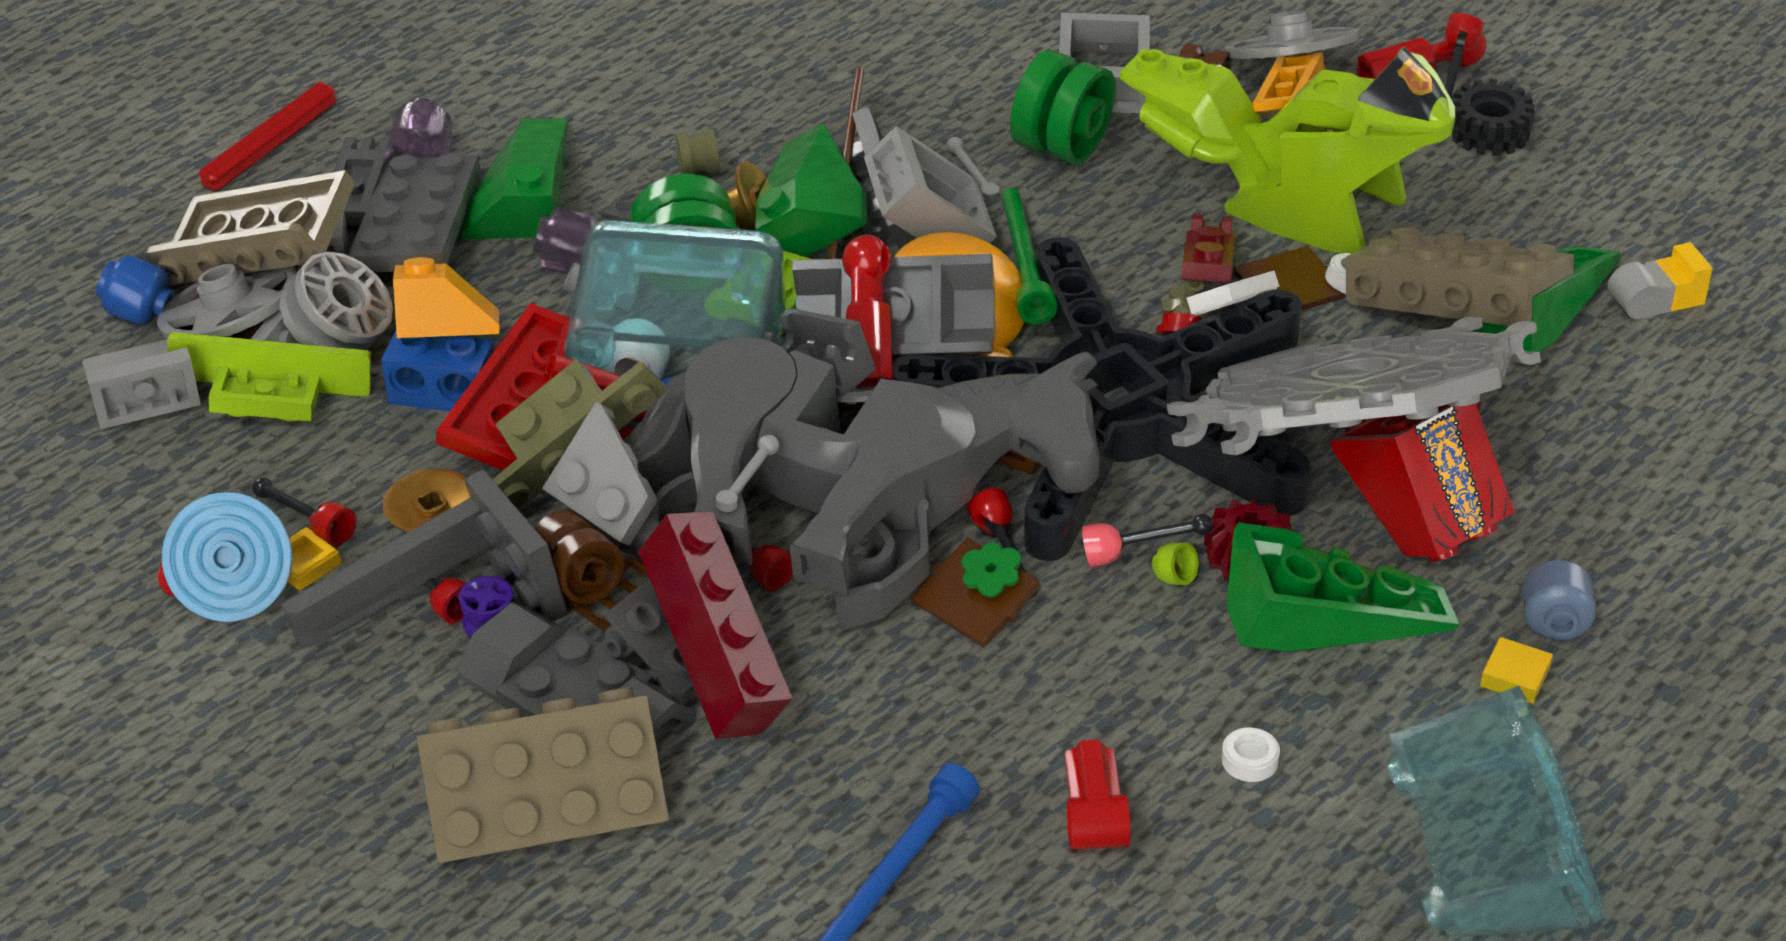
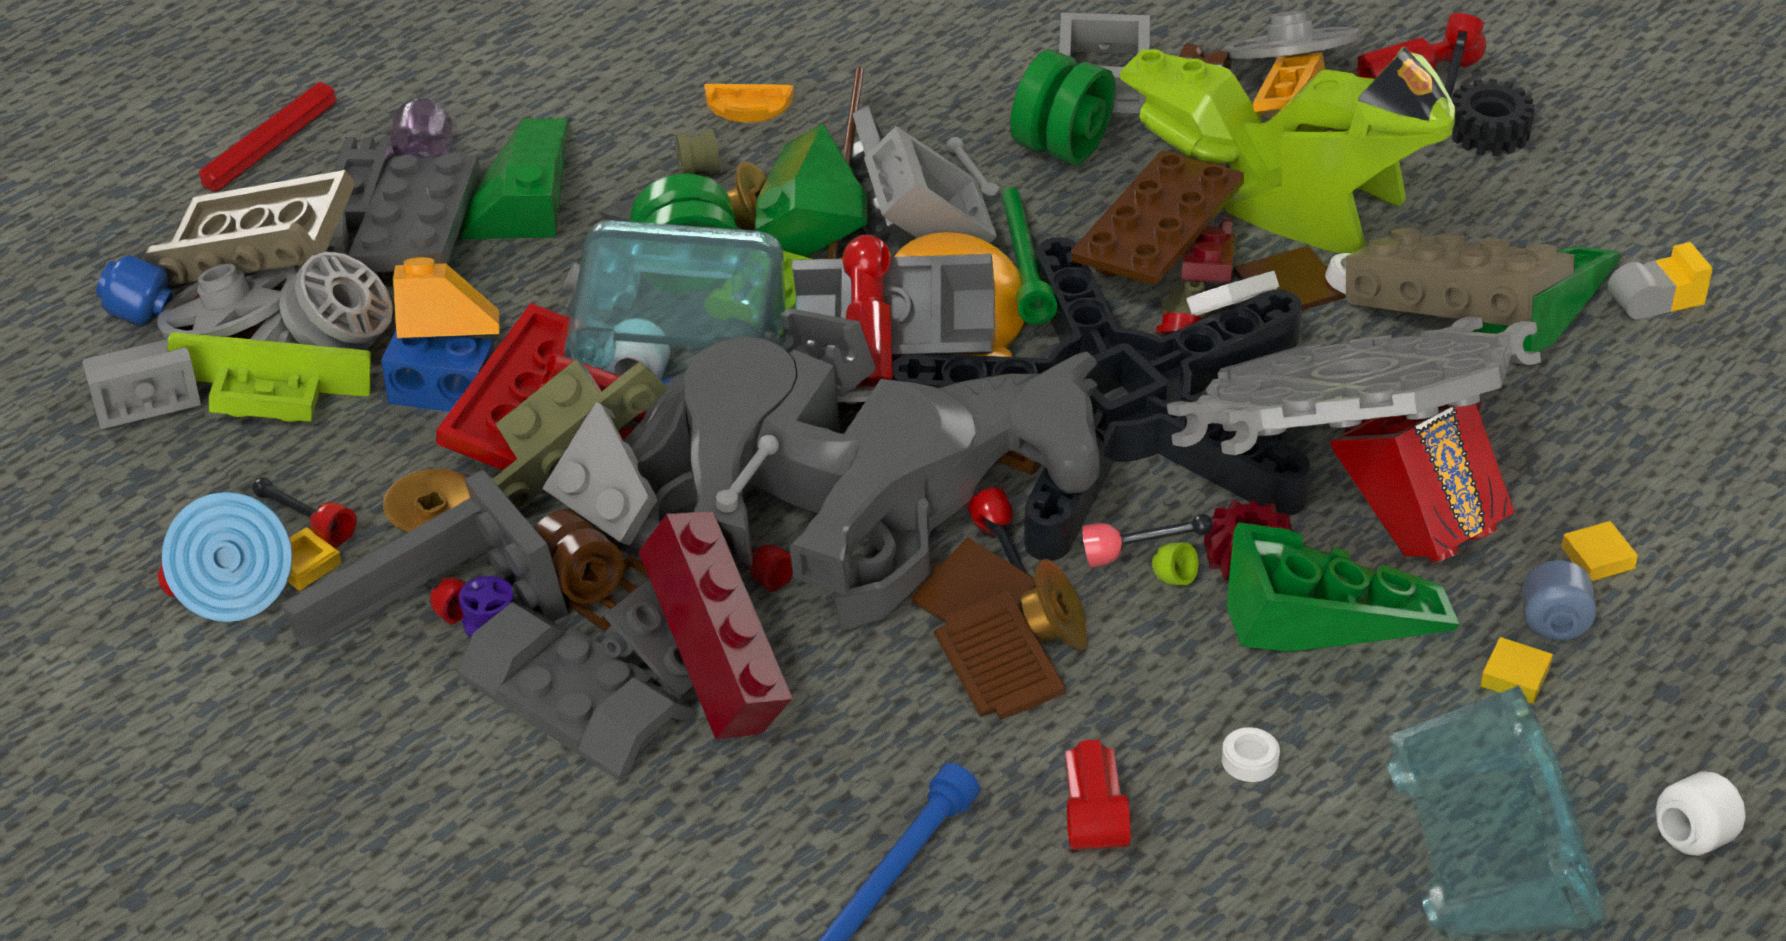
dark tan bracket [416,687,669,864] -> none
clear purple head [532,207,606,273] -> none
green plant [961,542,1021,598] -> none
none -> light orange tile [704,84,794,123]
none -> reddish brown window [934,590,1066,720]
none -> pearl gold piece [1021,559,1088,650]
none -> reddish brown bracket [1071,151,1244,285]
none -> yellow tile [1561,521,1638,581]
none -> white head [1655,772,1746,856]

